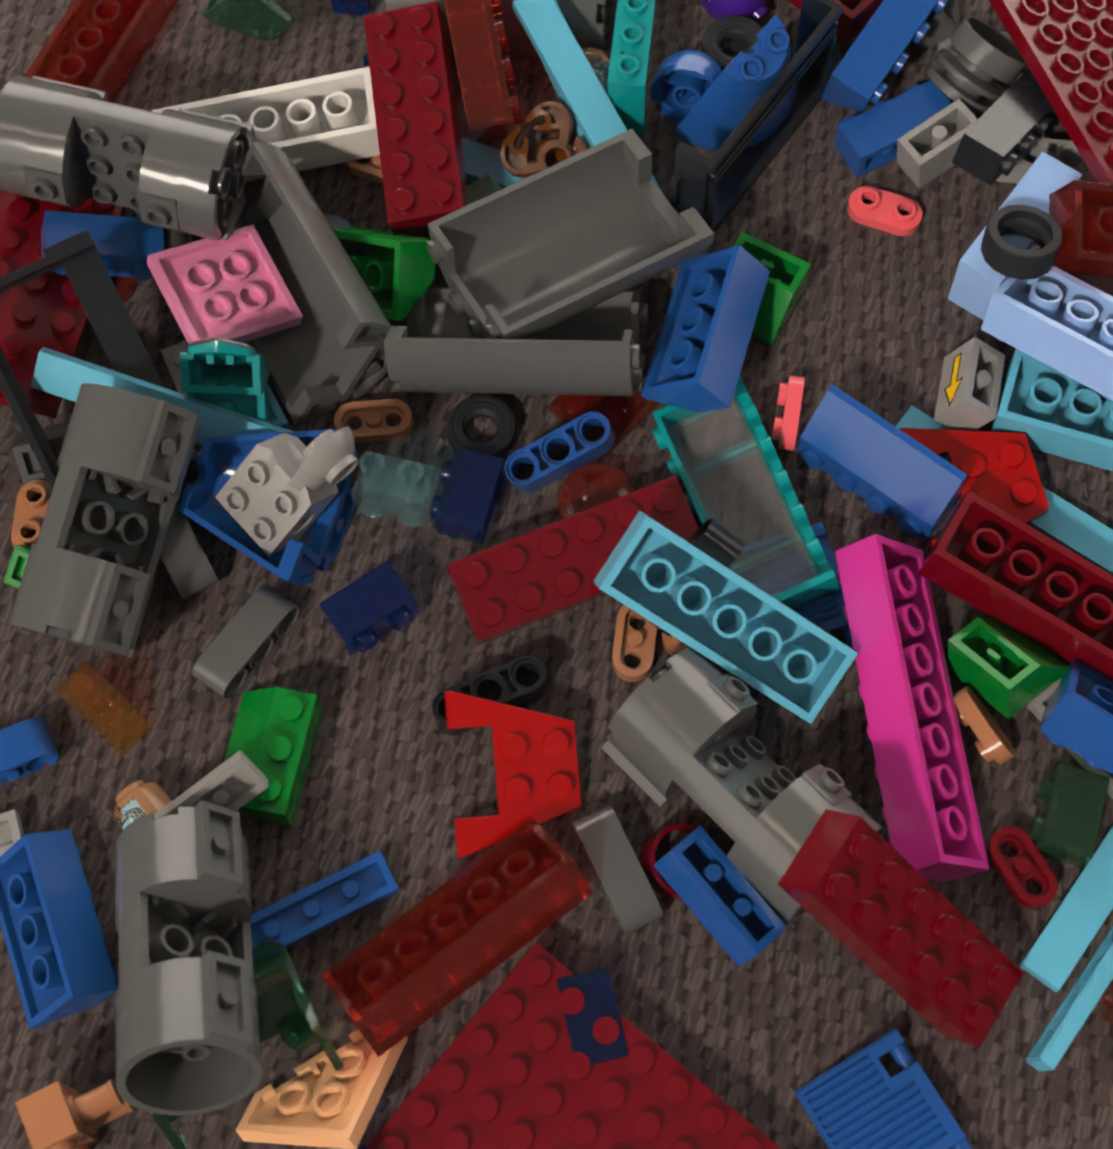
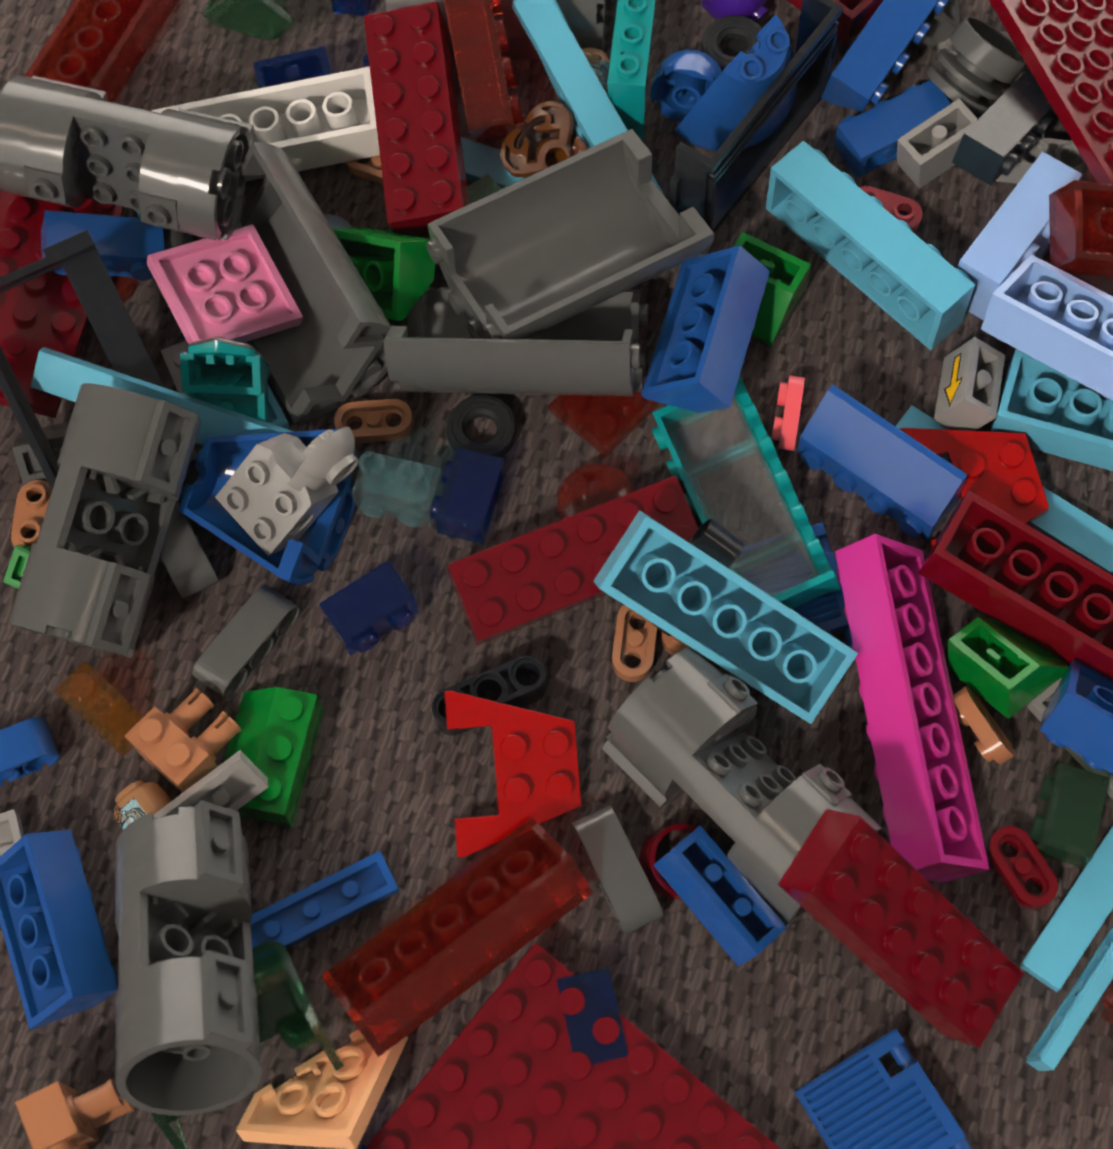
blue beam [504,412,616,493] -> none
black tyre [981,204,1063,280] -> none
none -> nougat brick [124,688,242,793]
none -> clear blue brick [253,46,335,89]
none -> medium azure brick [766,140,975,350]

